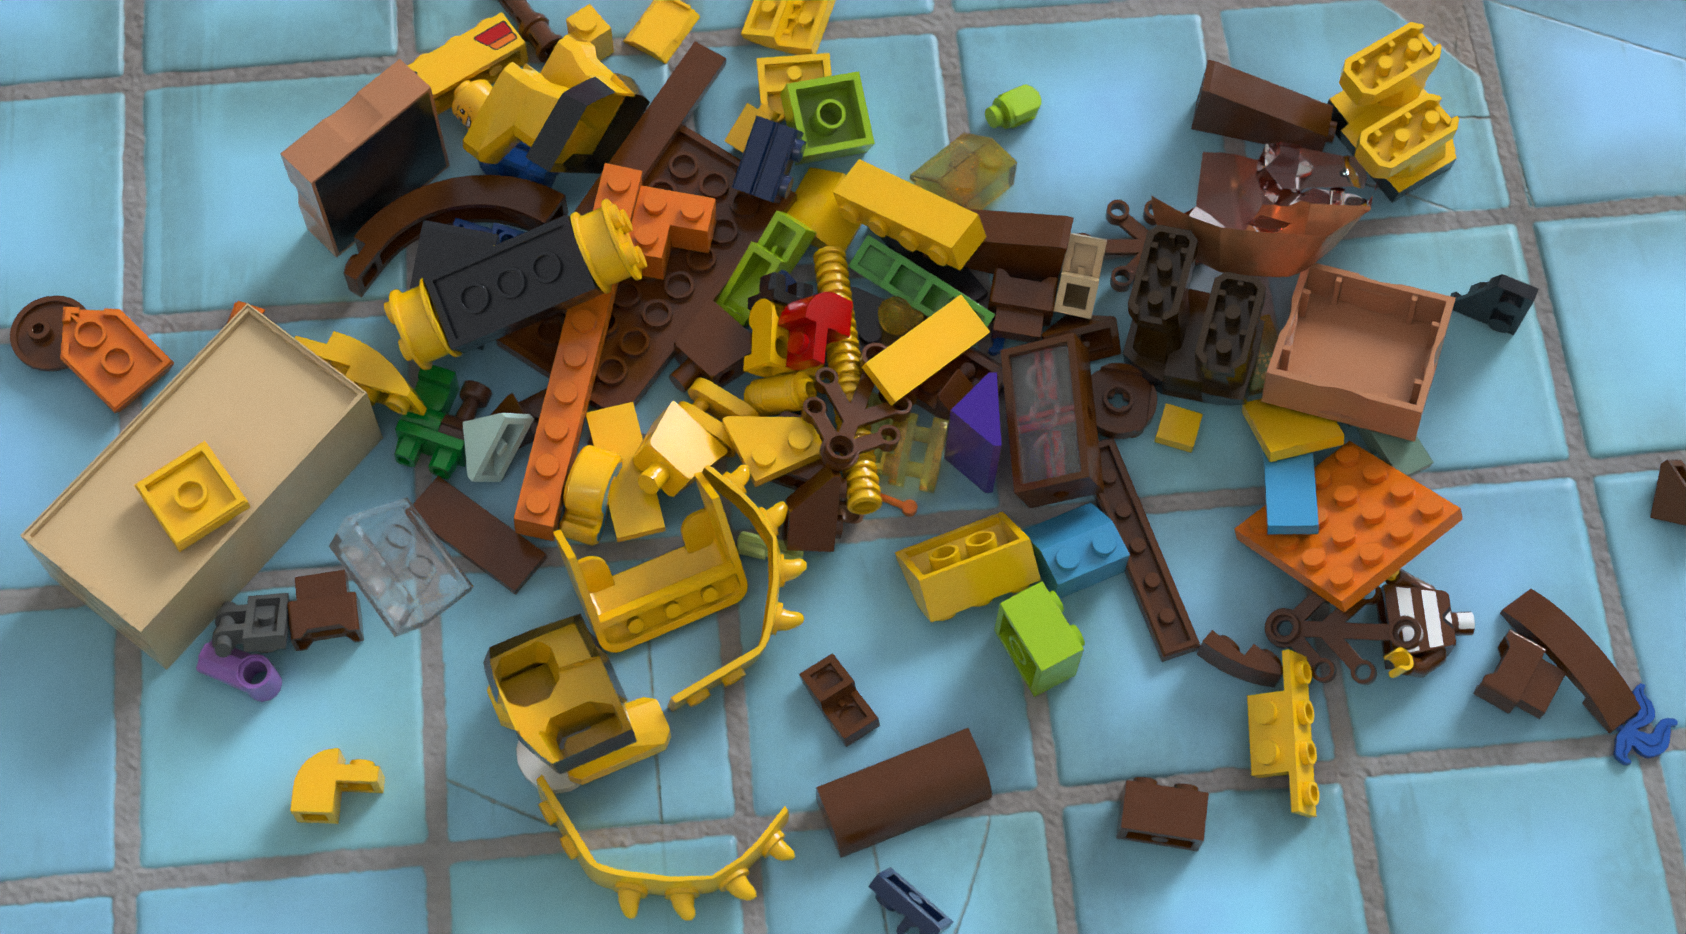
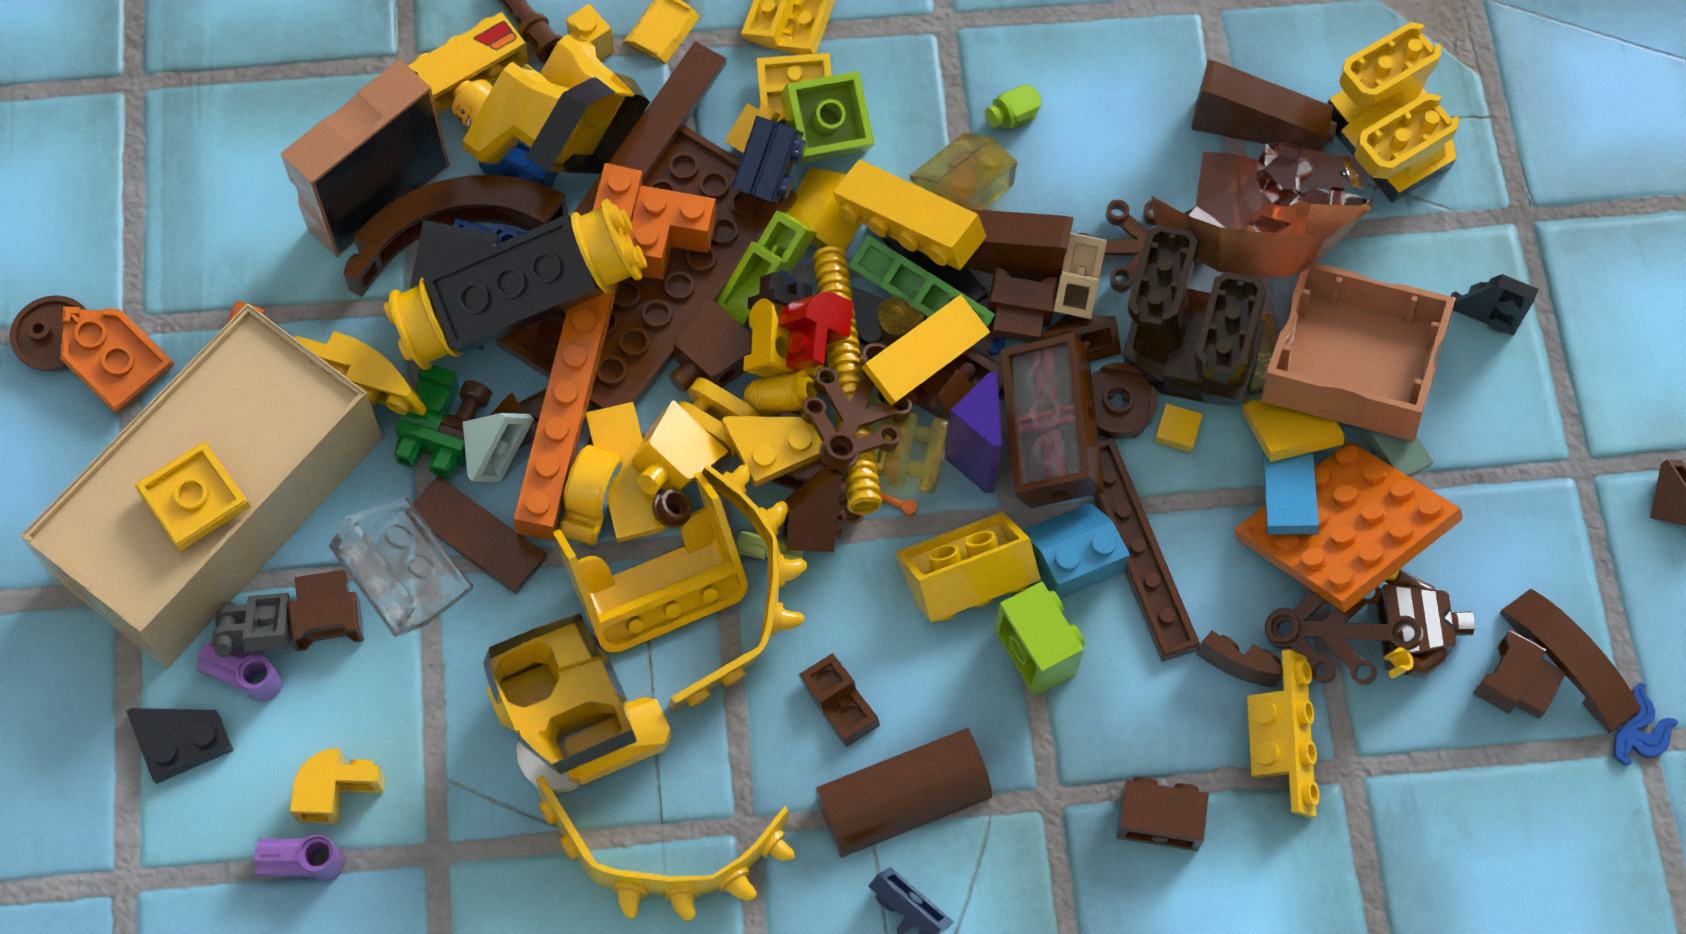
none -> black wing [126,708,234,784]
none -> medium lavender piece [254,834,344,881]
none -> reddish brown plate [652,489,691,528]

